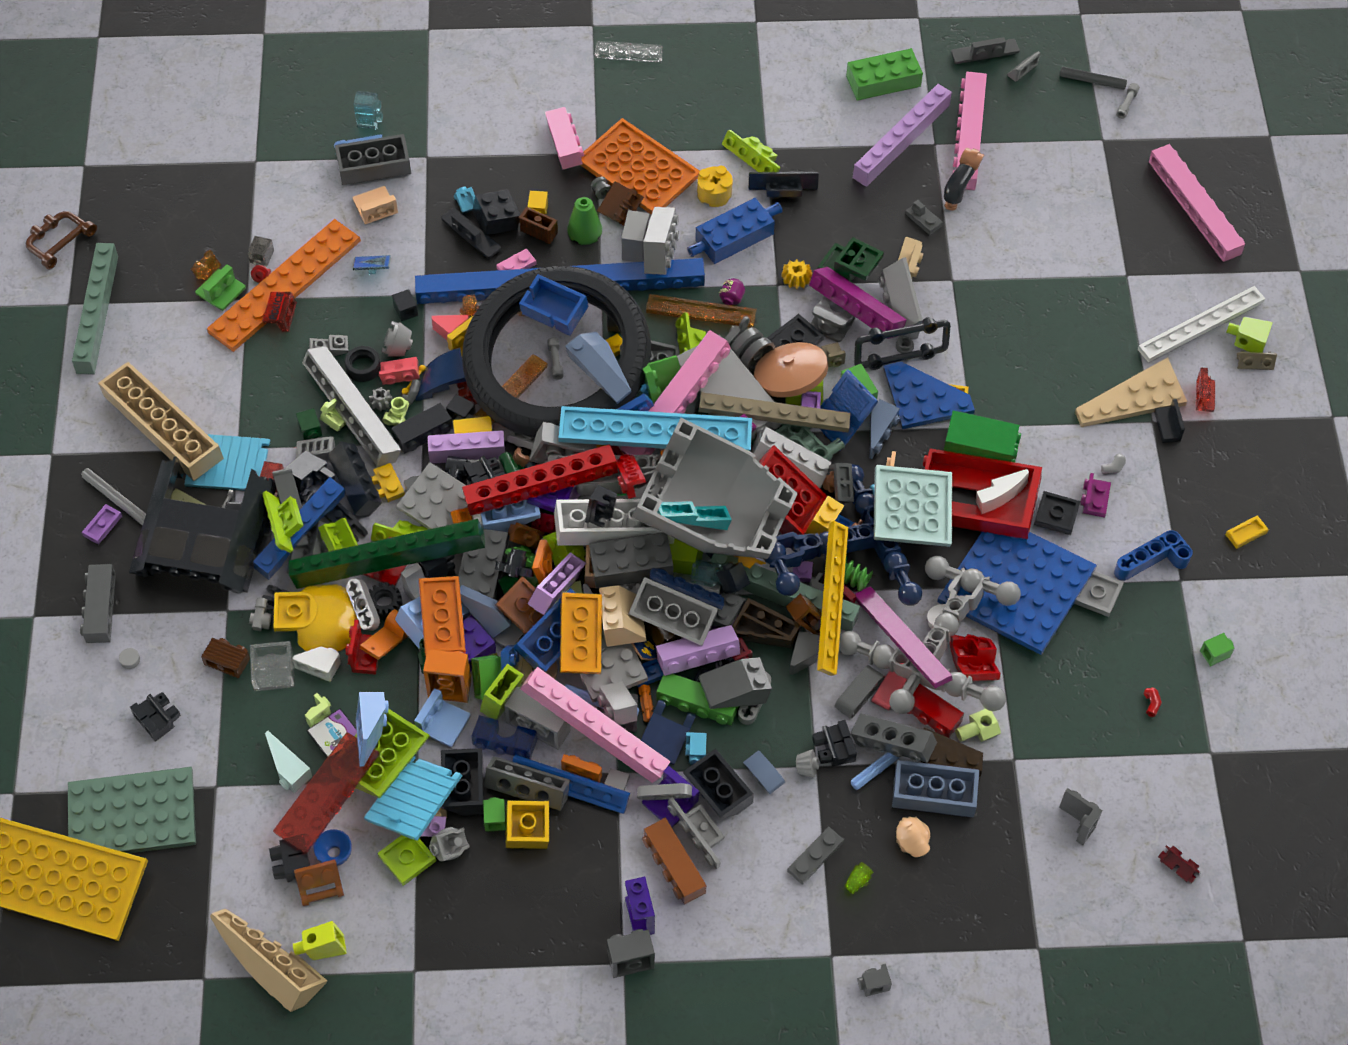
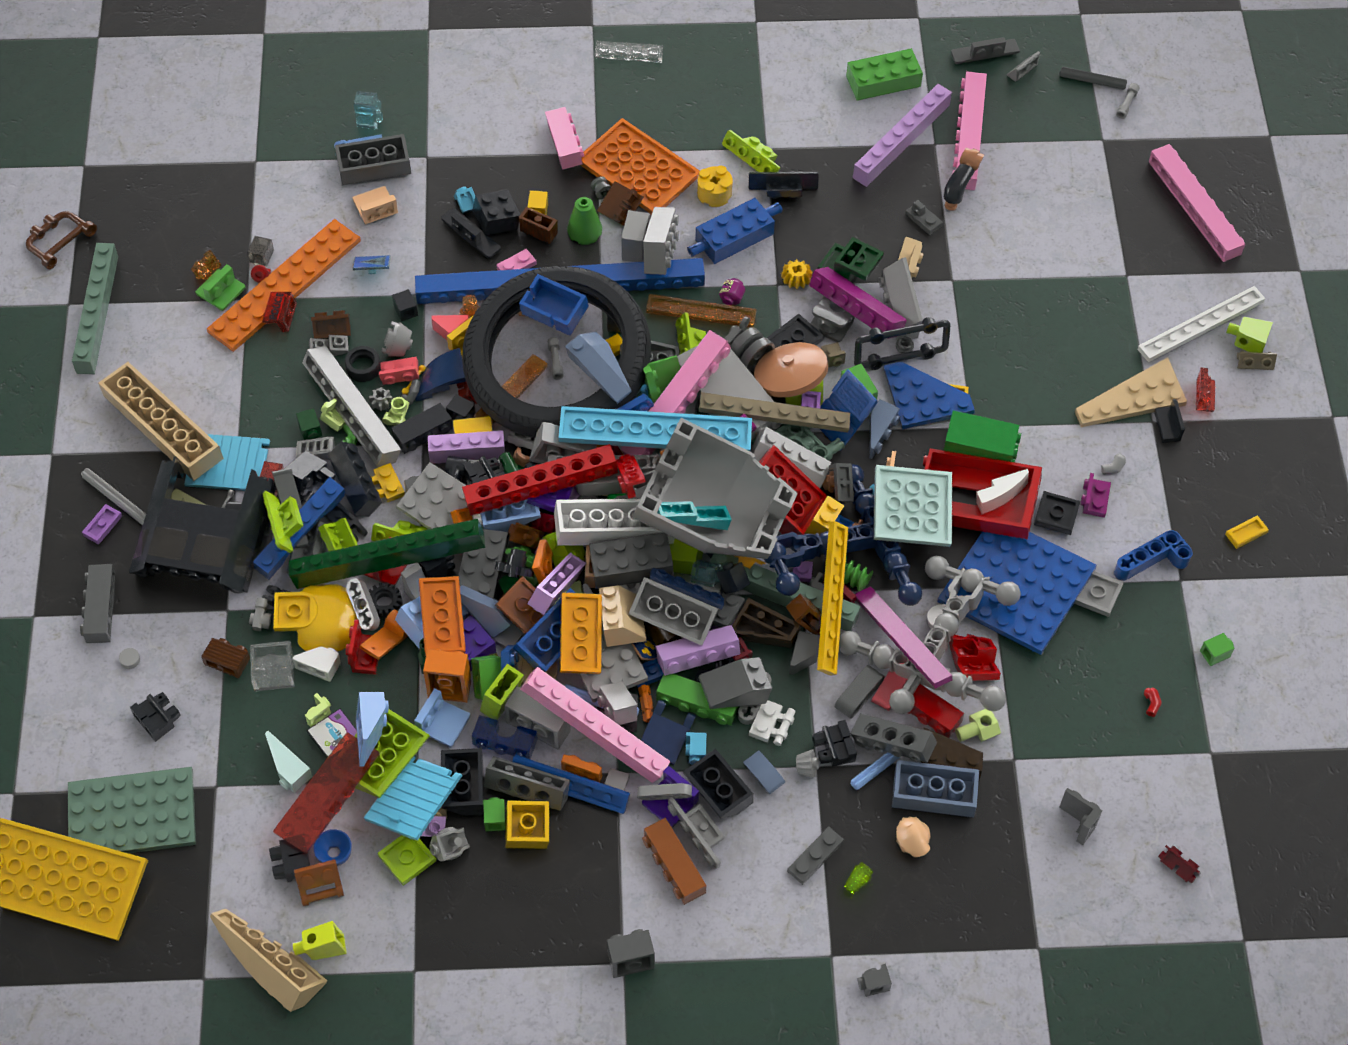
black hinge [585,485,617,527] -> none
dark purple panel [625,876,655,935] -> none
none -> reddish brown bracket [311,310,351,339]
none -> bright green arm [342,424,358,445]
none -> white plate [749,700,795,746]

